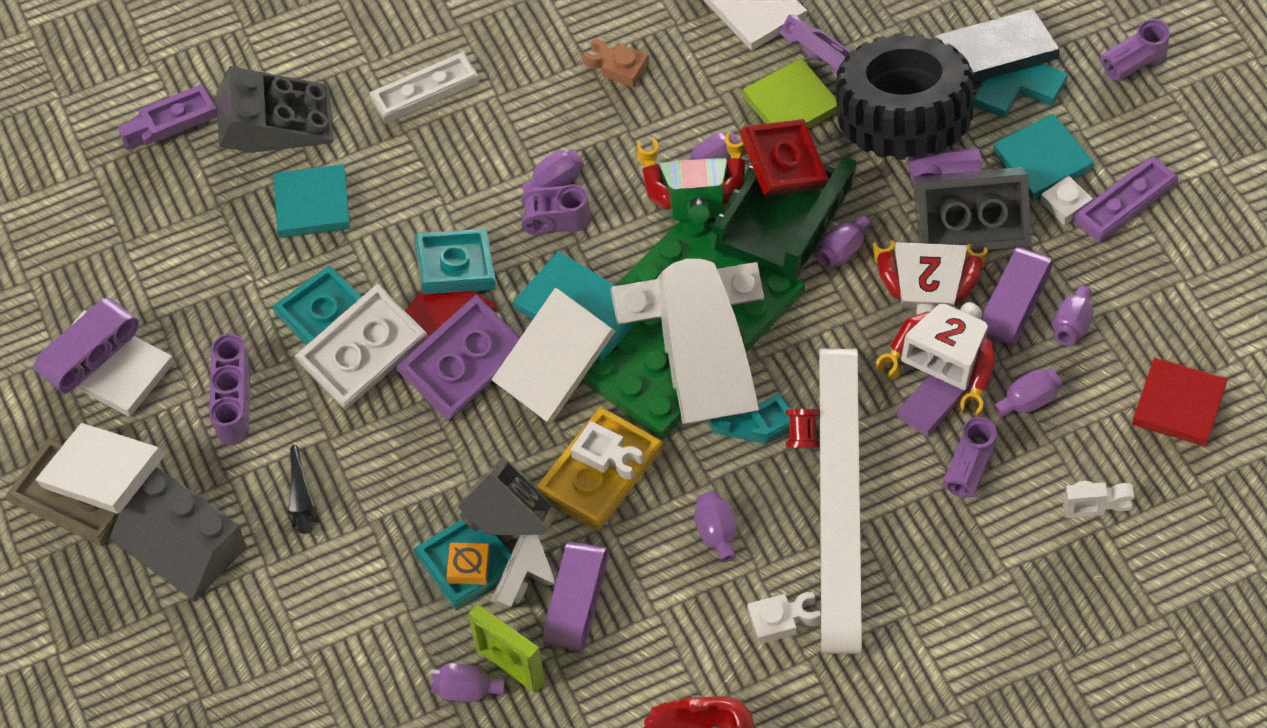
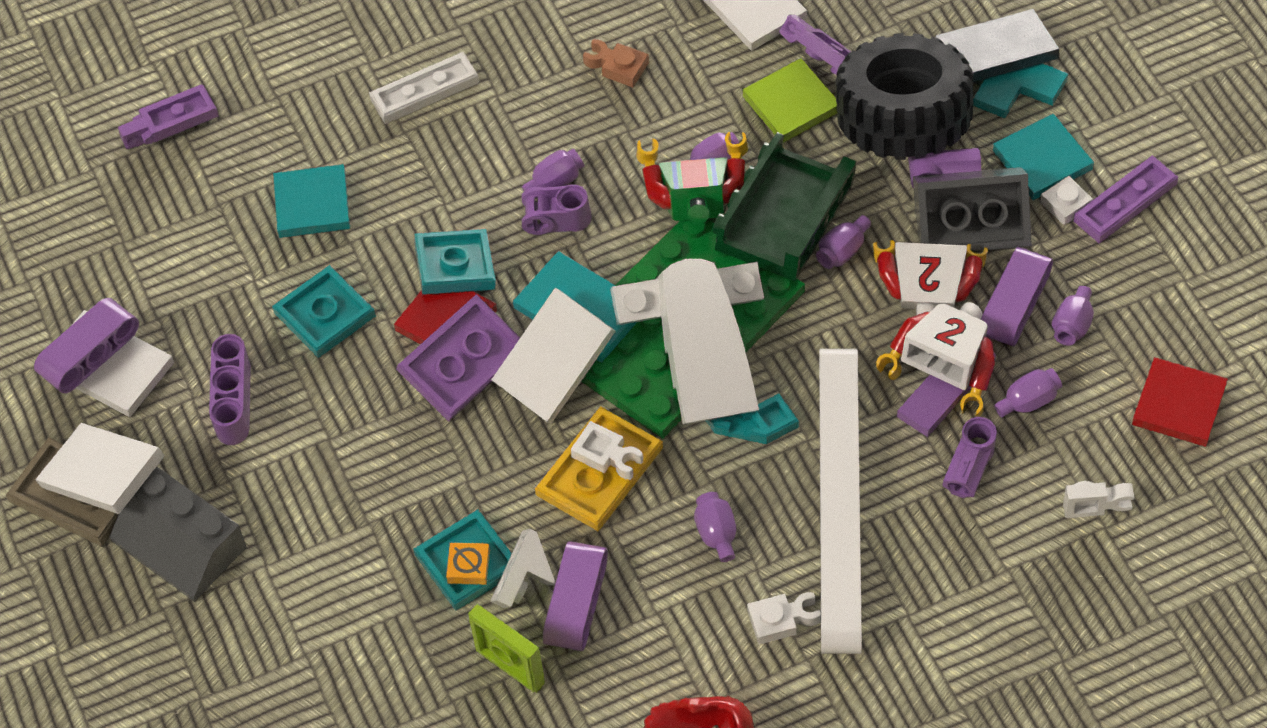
dark grey slope [216,66,333,153] -> none
black piece [288,445,319,534] -> none
white tile [295,283,428,411] -> none
medium lavender plant [431,663,504,702] -> none
dark grey slope [458,456,558,535] -> none
red tile [739,119,829,196] -> none
red bush [786,409,820,448] -> none
medium lavender piece [1100,19,1170,82] -> none

